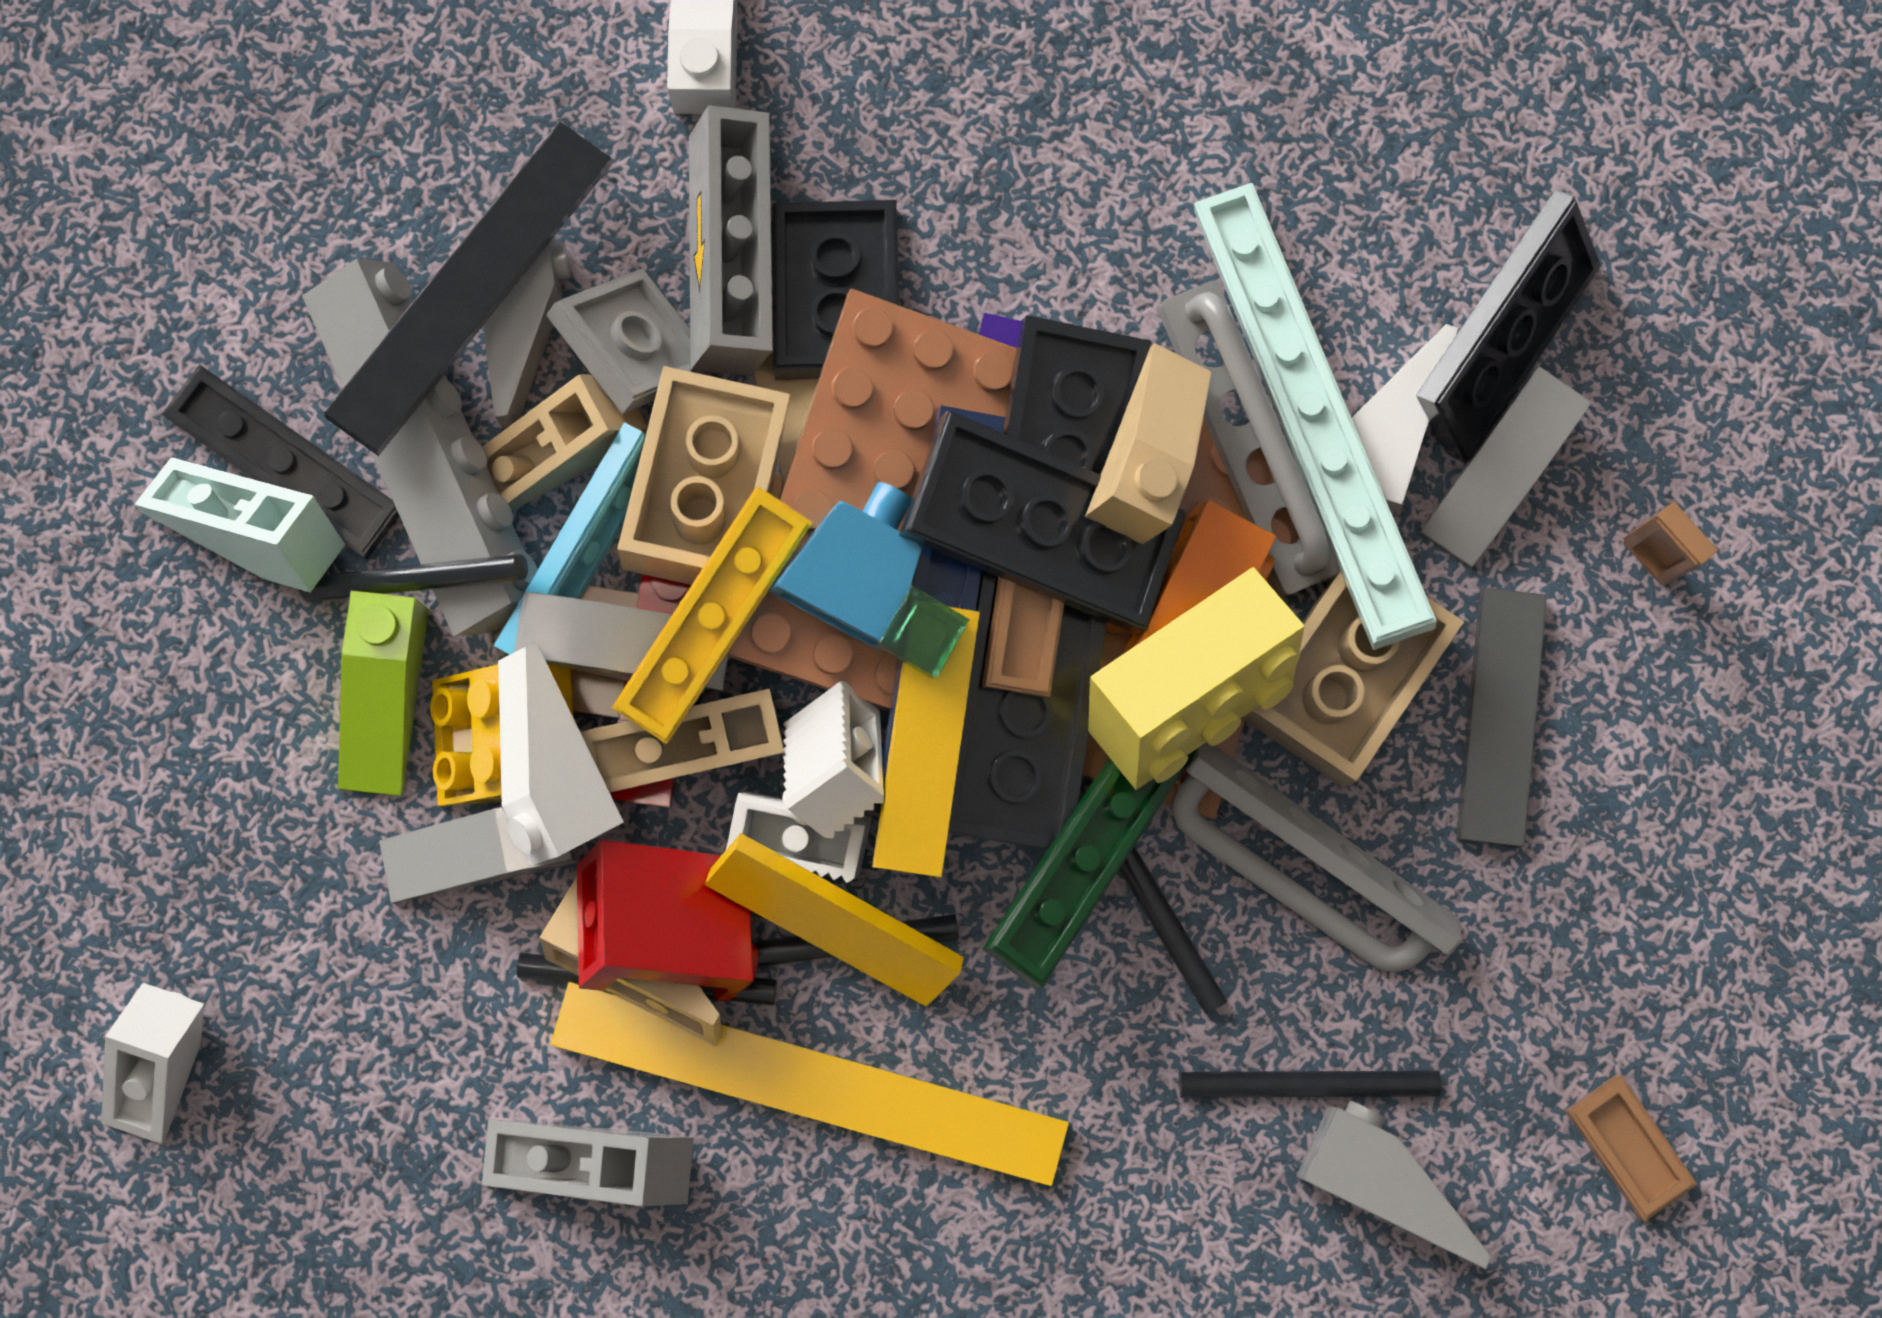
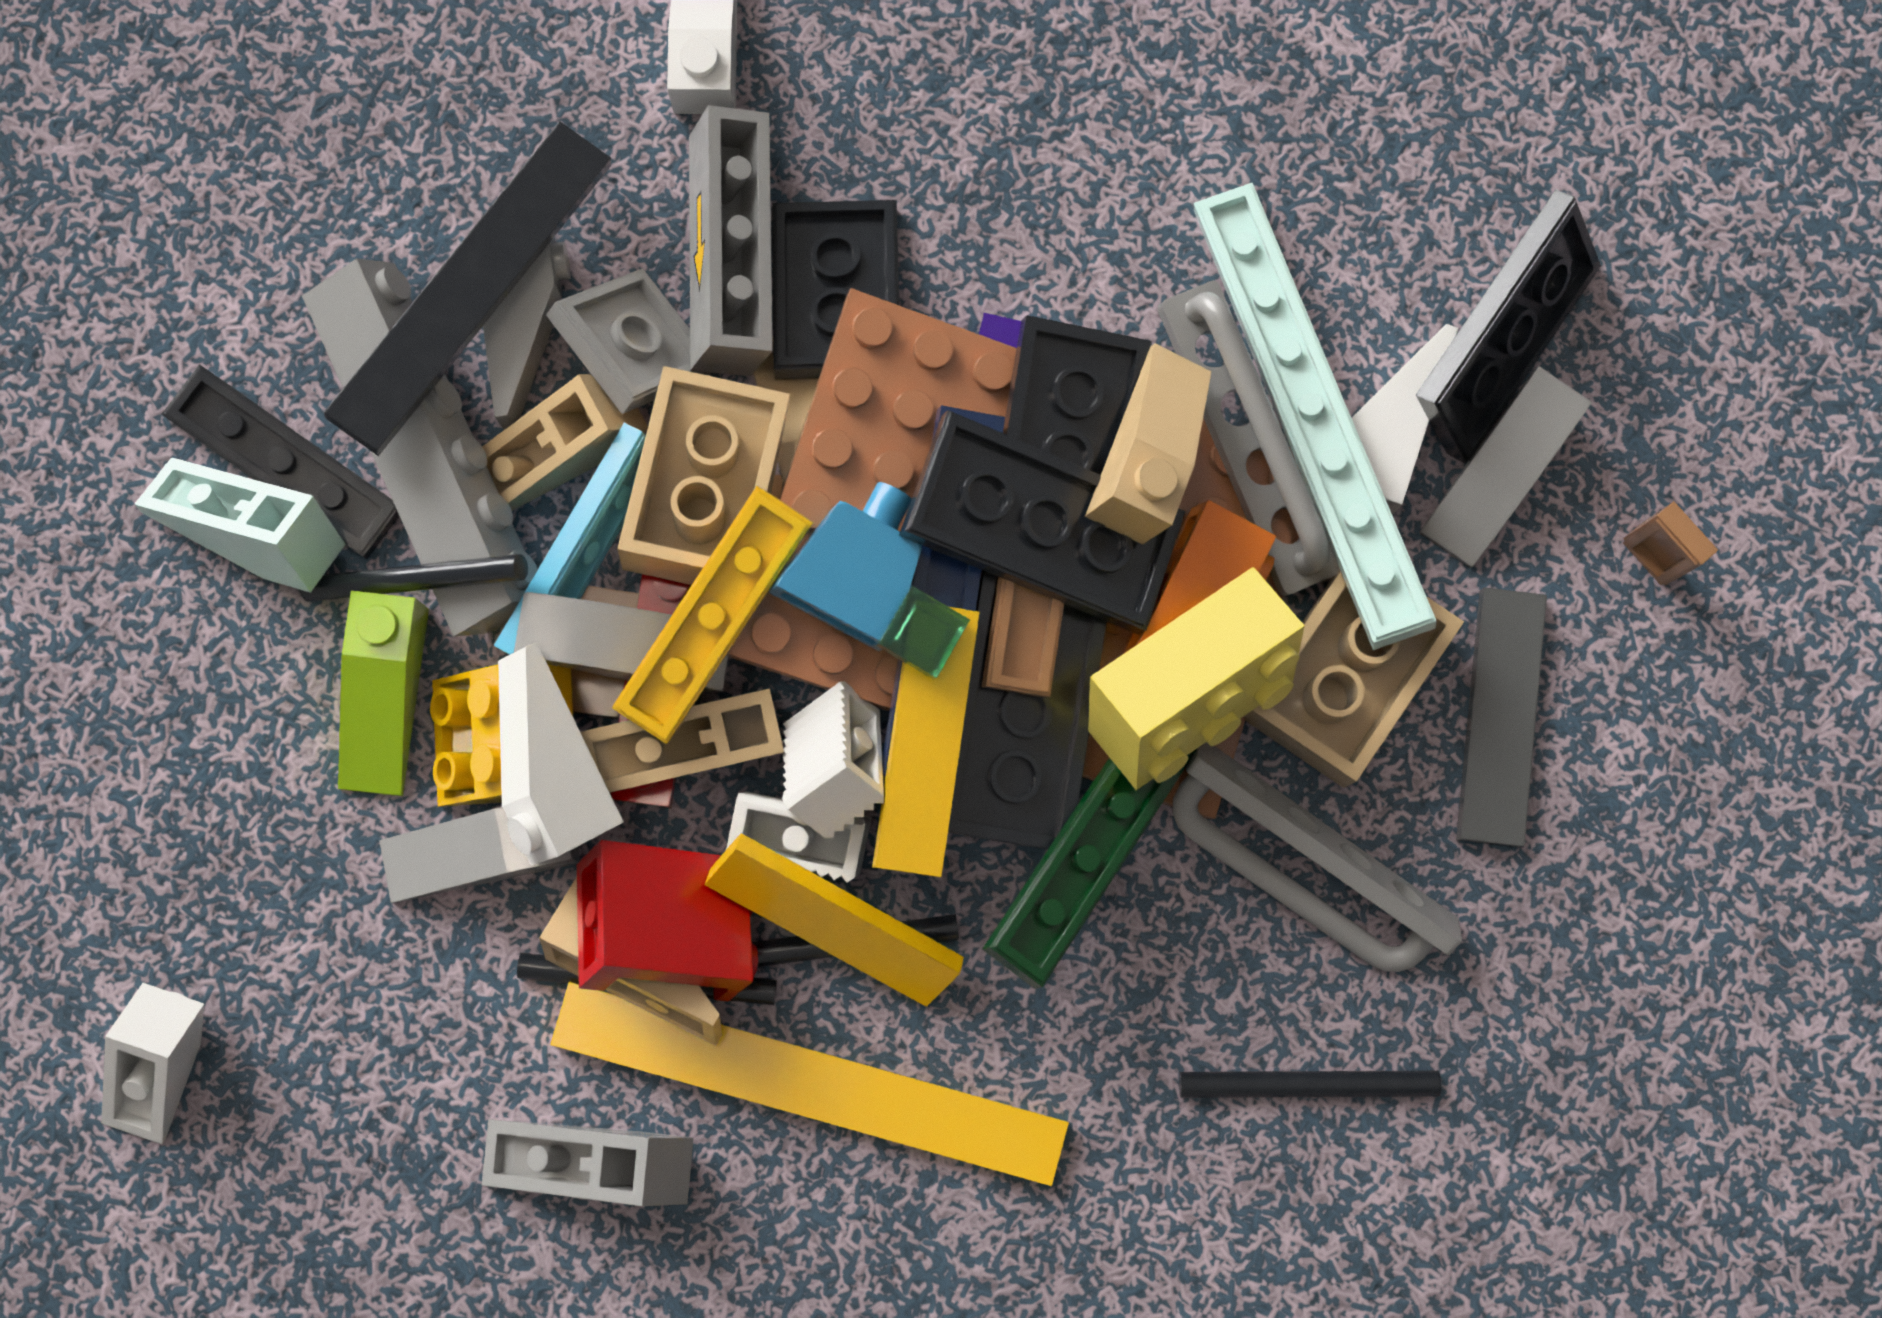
black bar [1078,781,1227,1014] -> none
light grey slope [1296,1101,1492,1269] -> none
medium nougat tile [1564,1074,1698,1221] -> none

